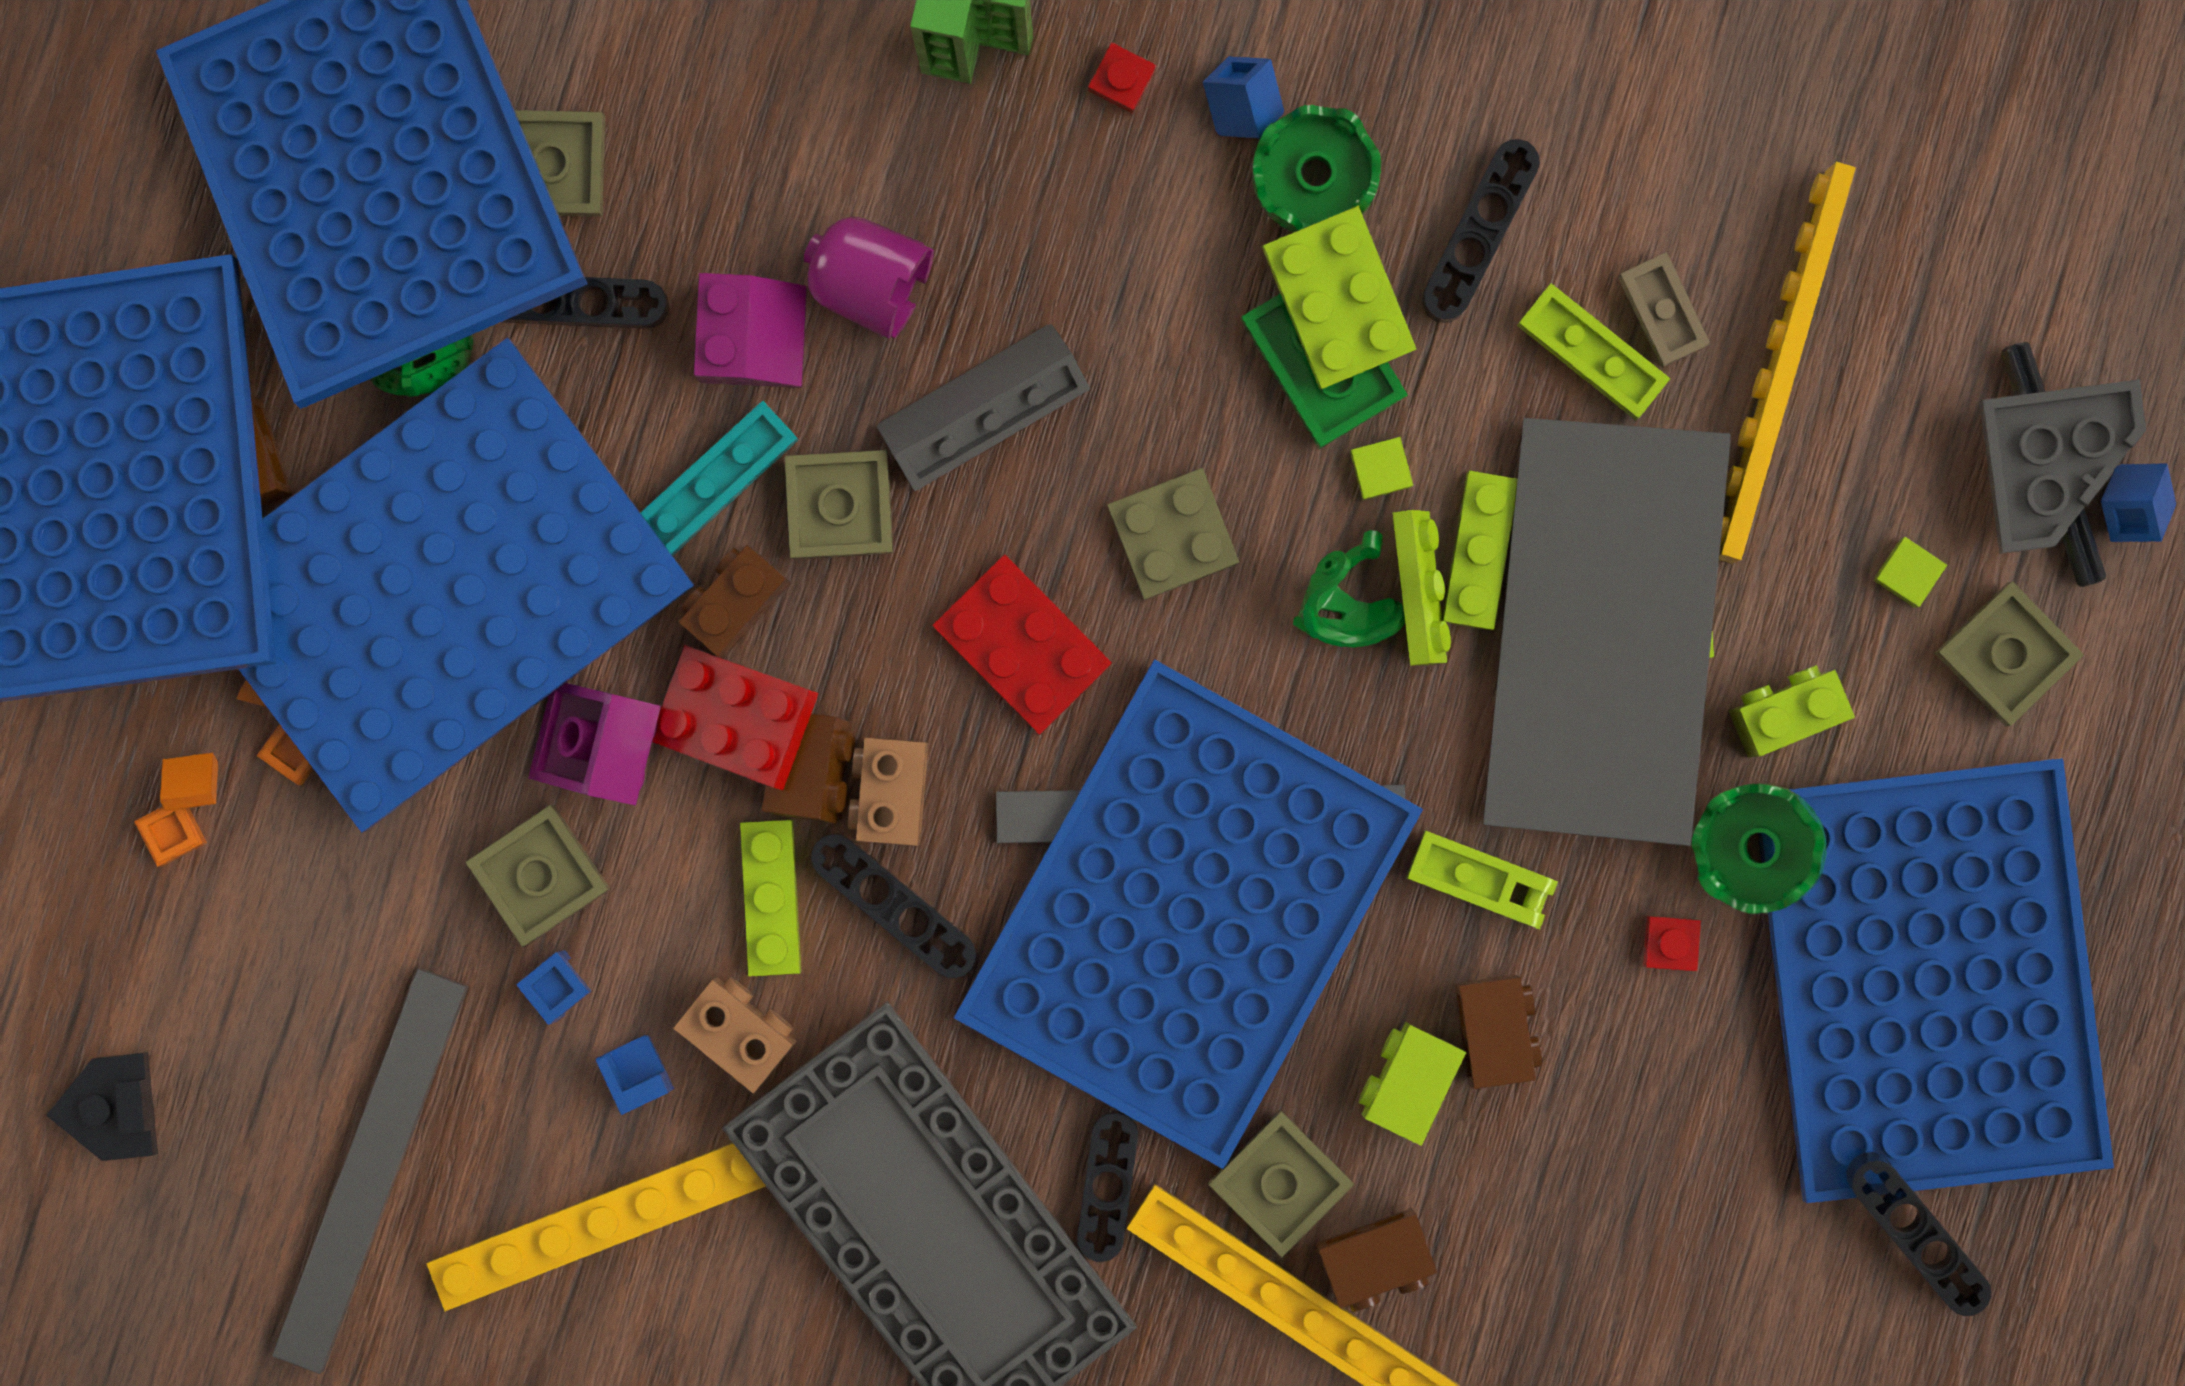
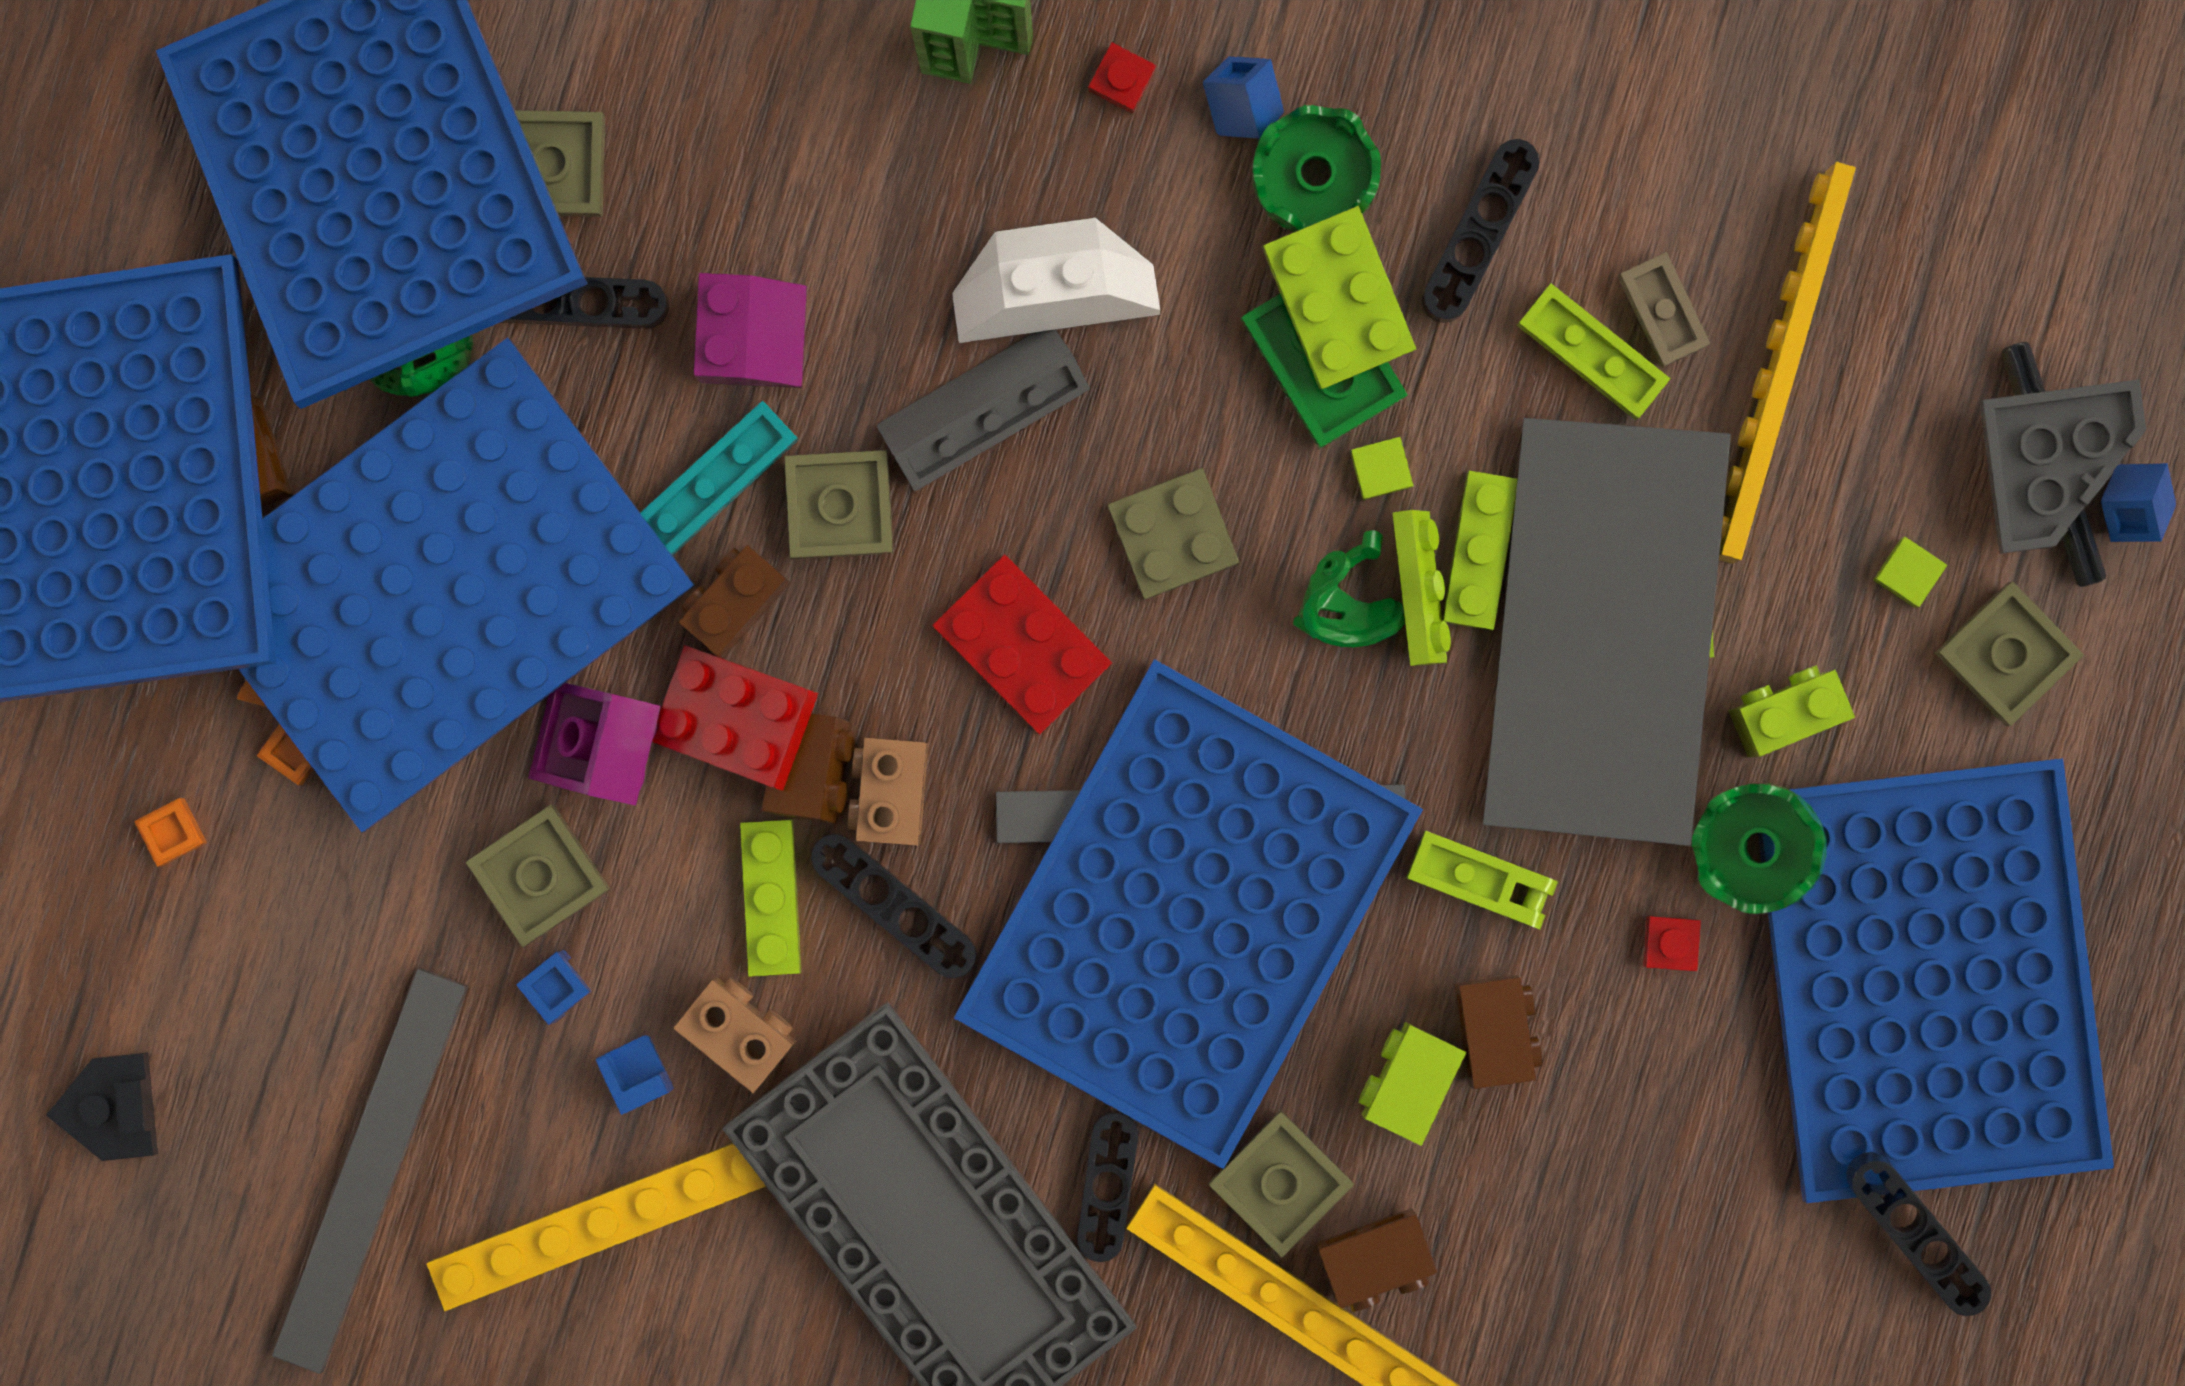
orange tile [160,752,218,811] -> none
magenta cylinder [803,216,934,339] -> none
none -> white wedge [952,218,1161,343]

